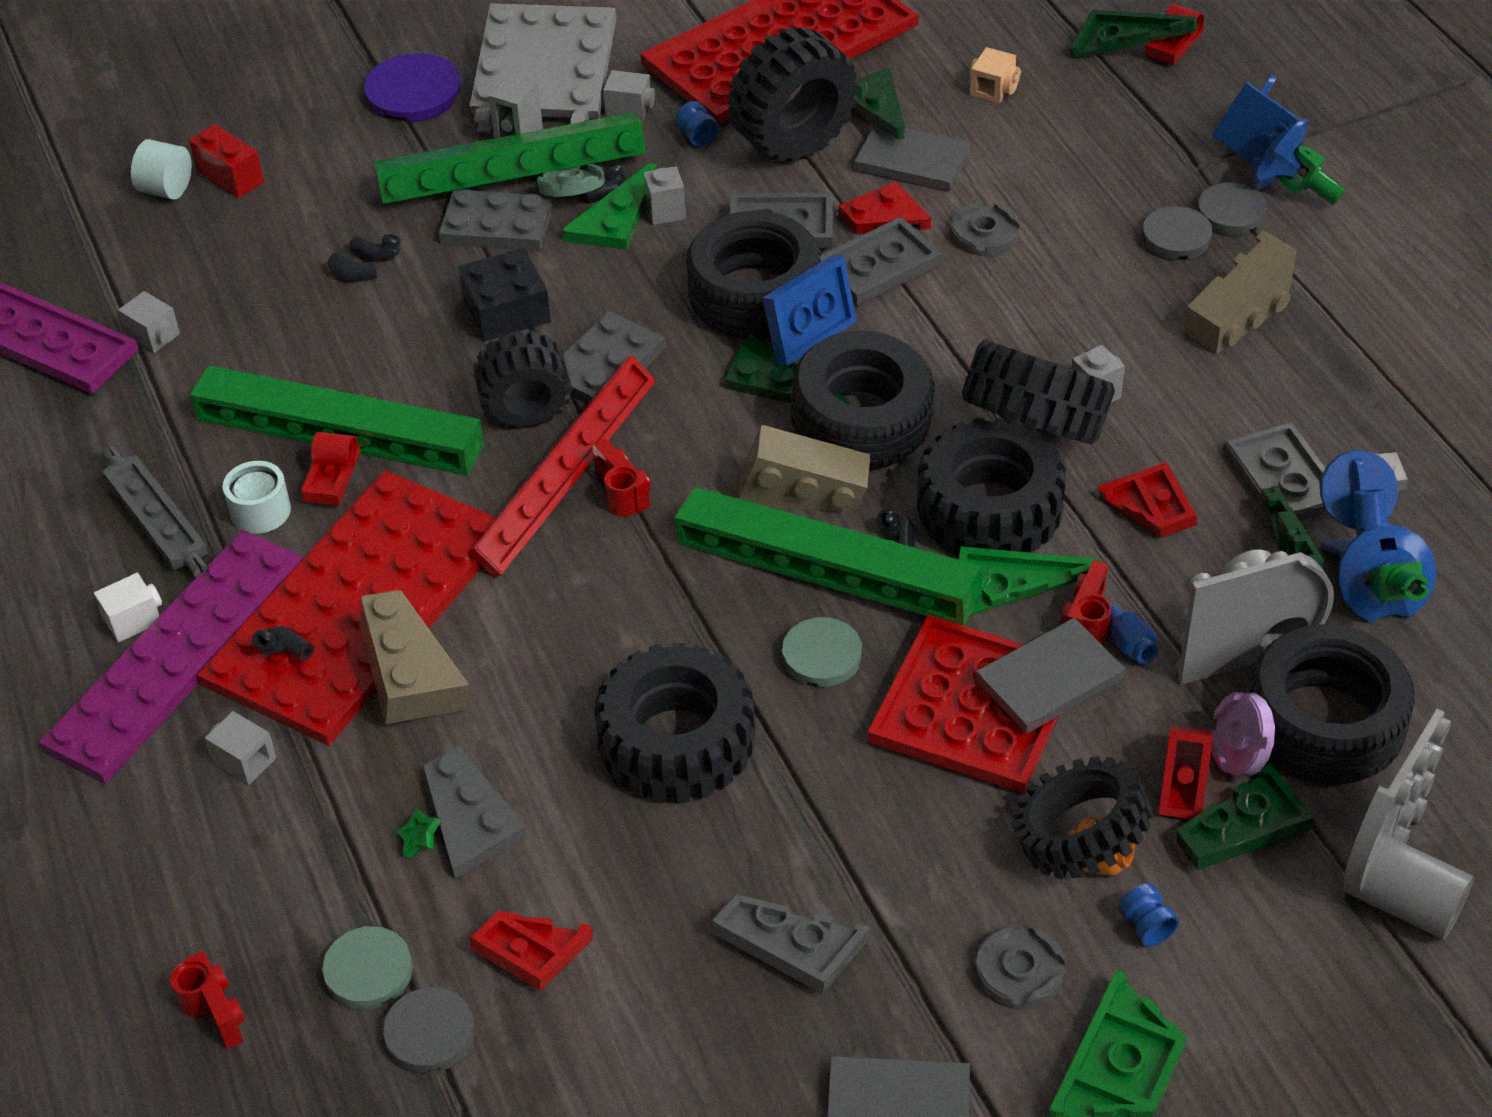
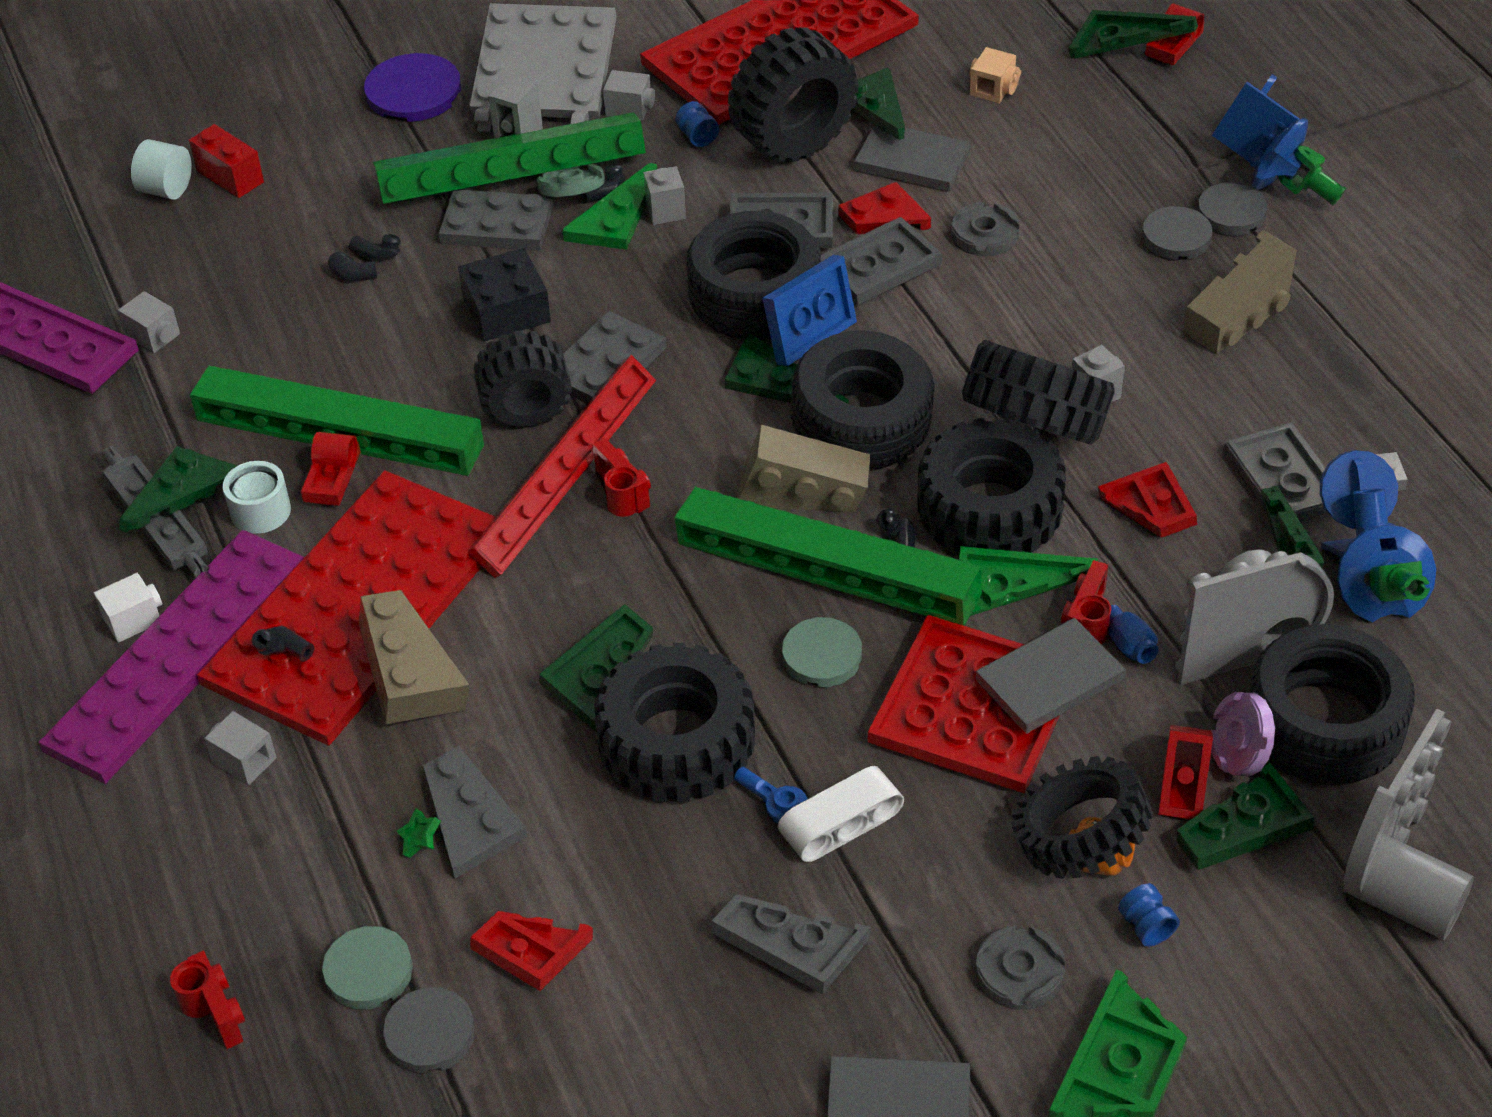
none -> dark green wing [119,446,238,533]
none -> dark green wing [539,604,653,732]
none -> blue plate [734,766,808,824]
none -> white beam [778,766,904,862]

